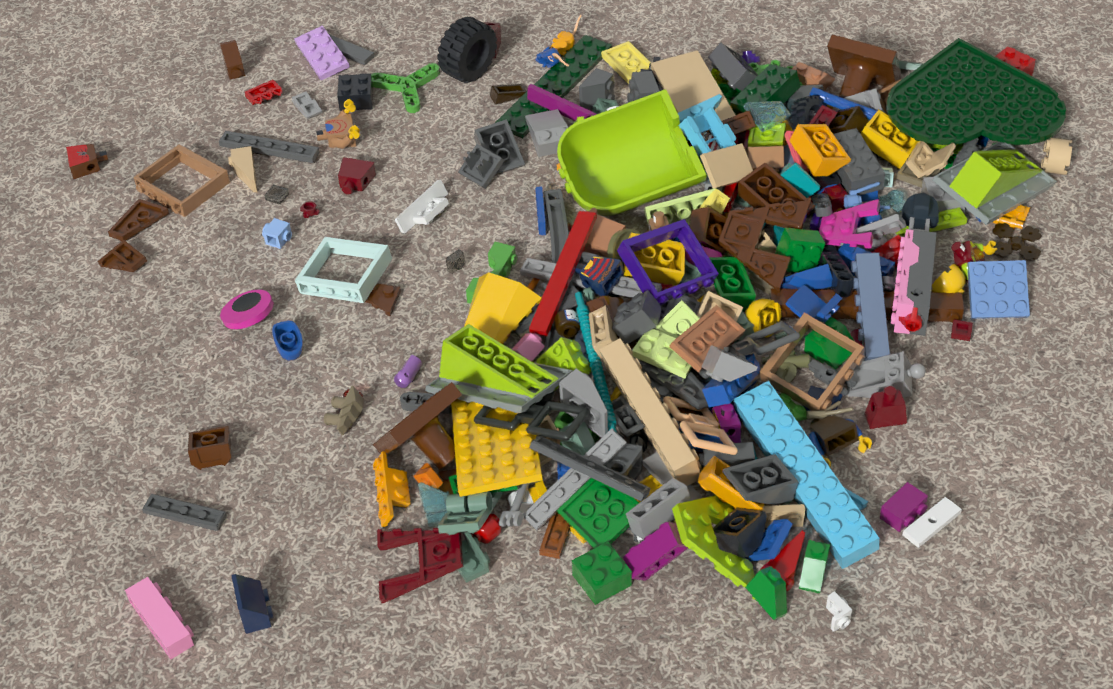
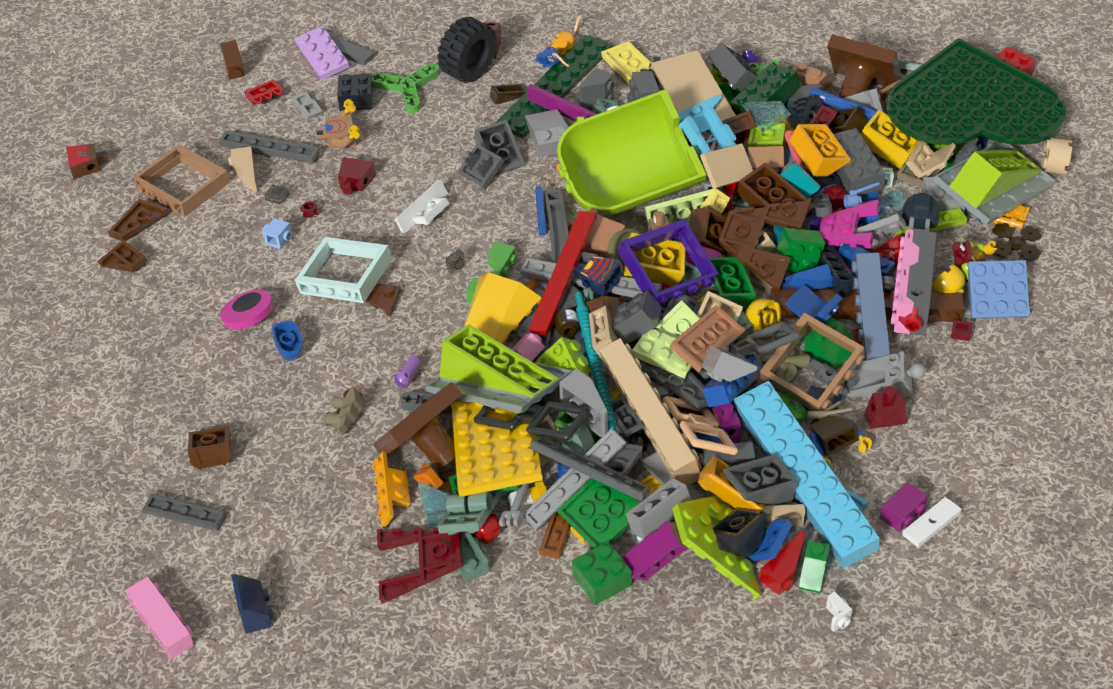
green slope [745,566,787,620] -> none

